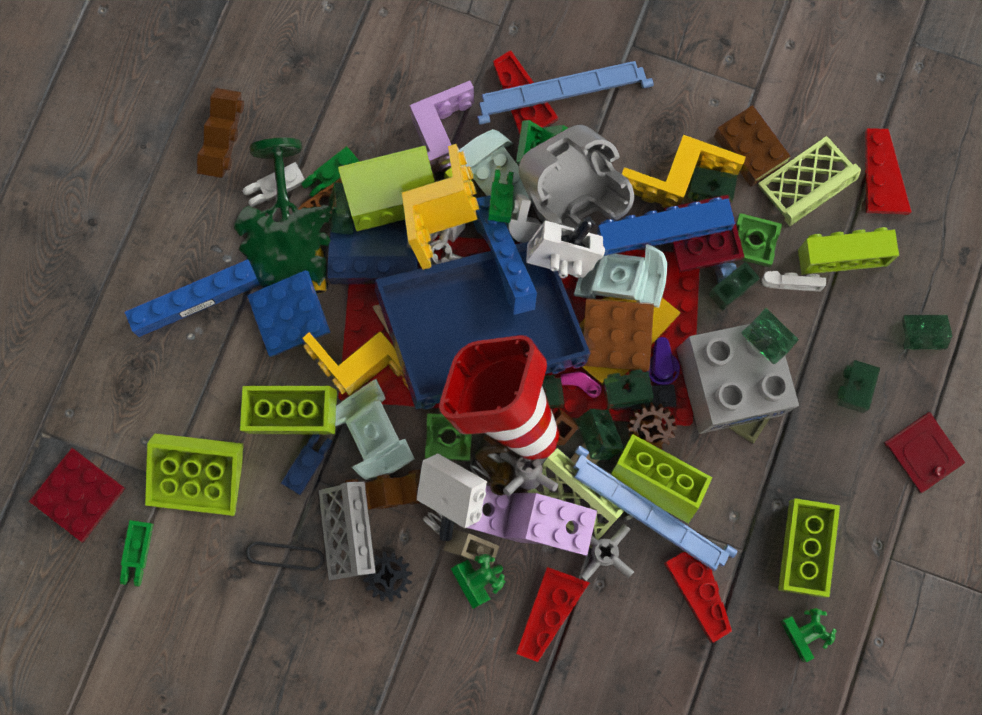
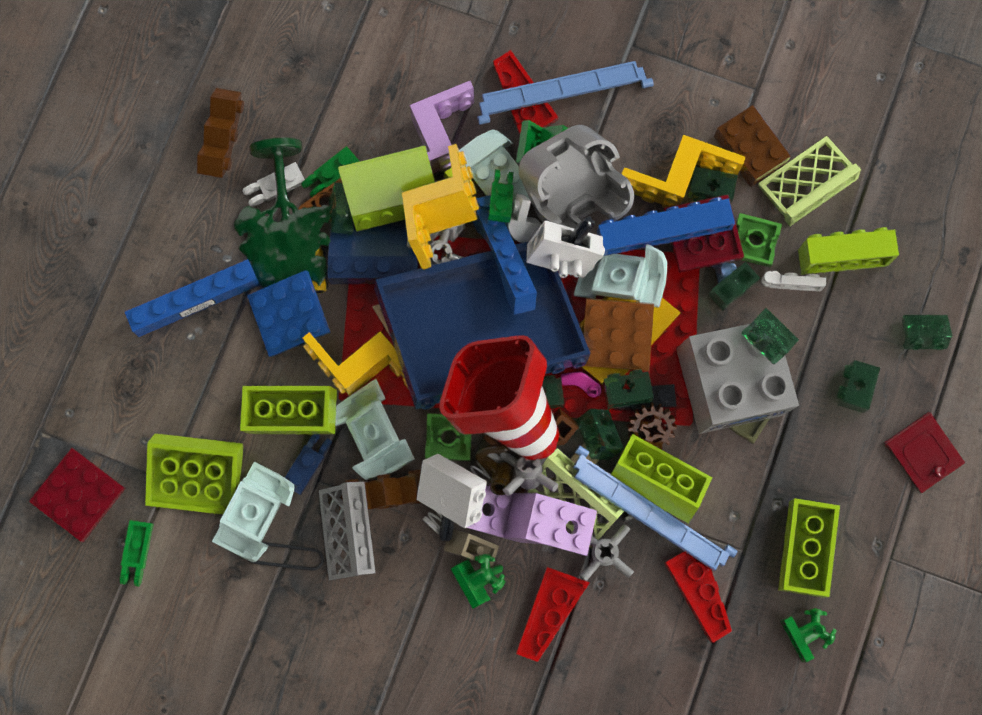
black gear [363,552,413,602] -> none
dark purple piece [647,337,680,385] -> none
red wing [865,128,911,215] -> none
none -> light aqua piece [212,462,294,562]

